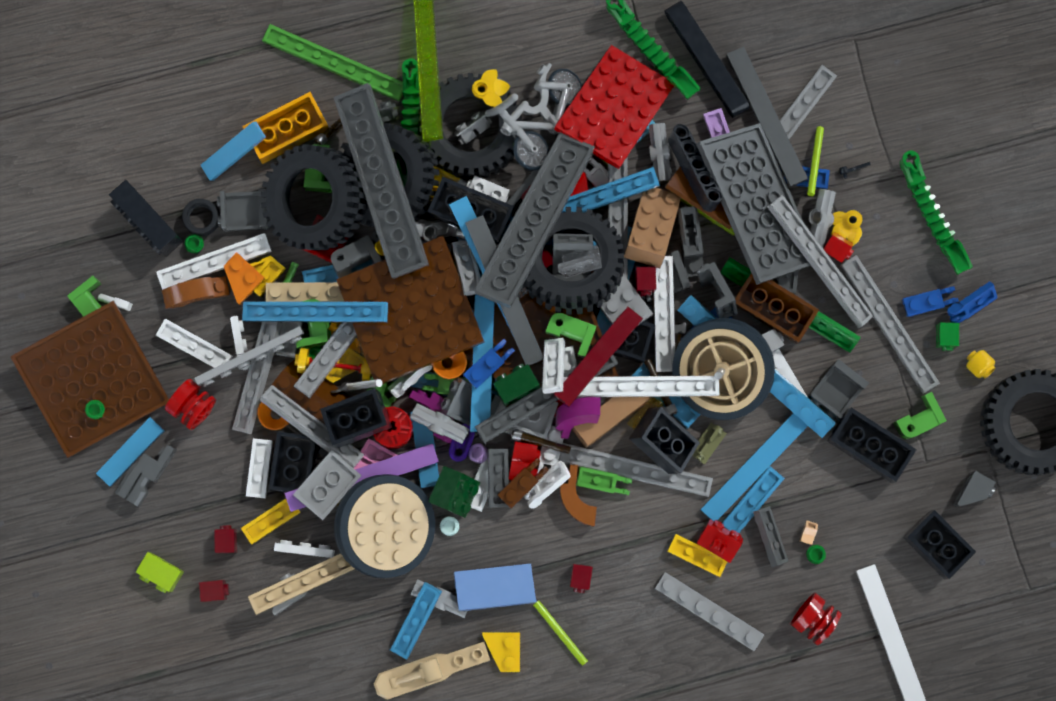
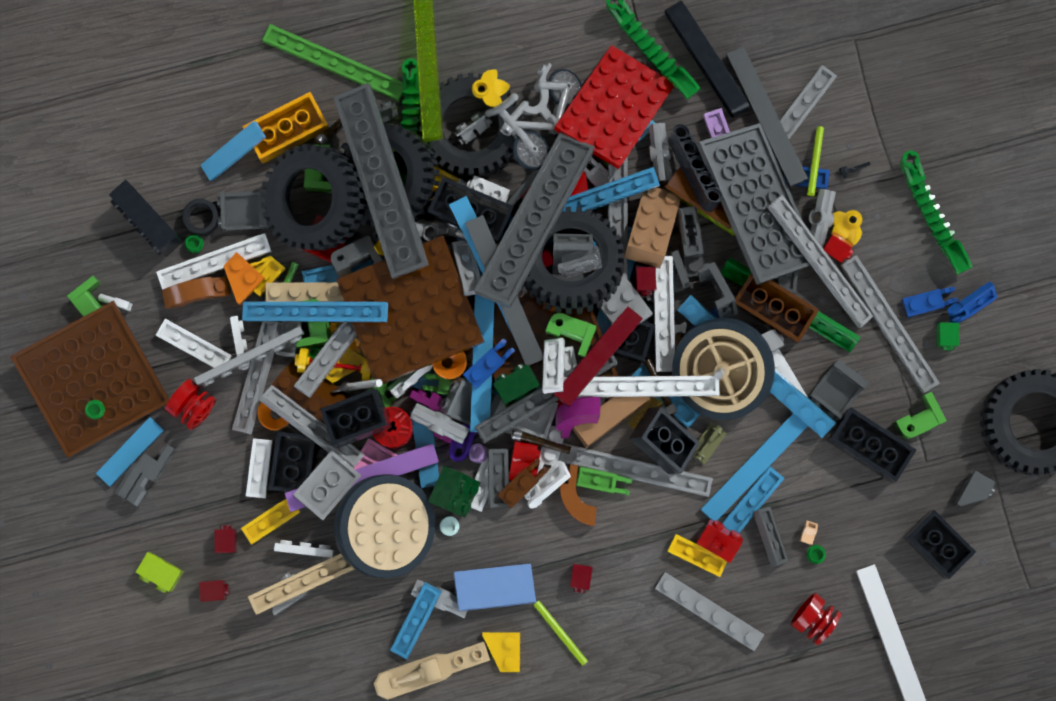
yellow head [966,350,996,378] -> none

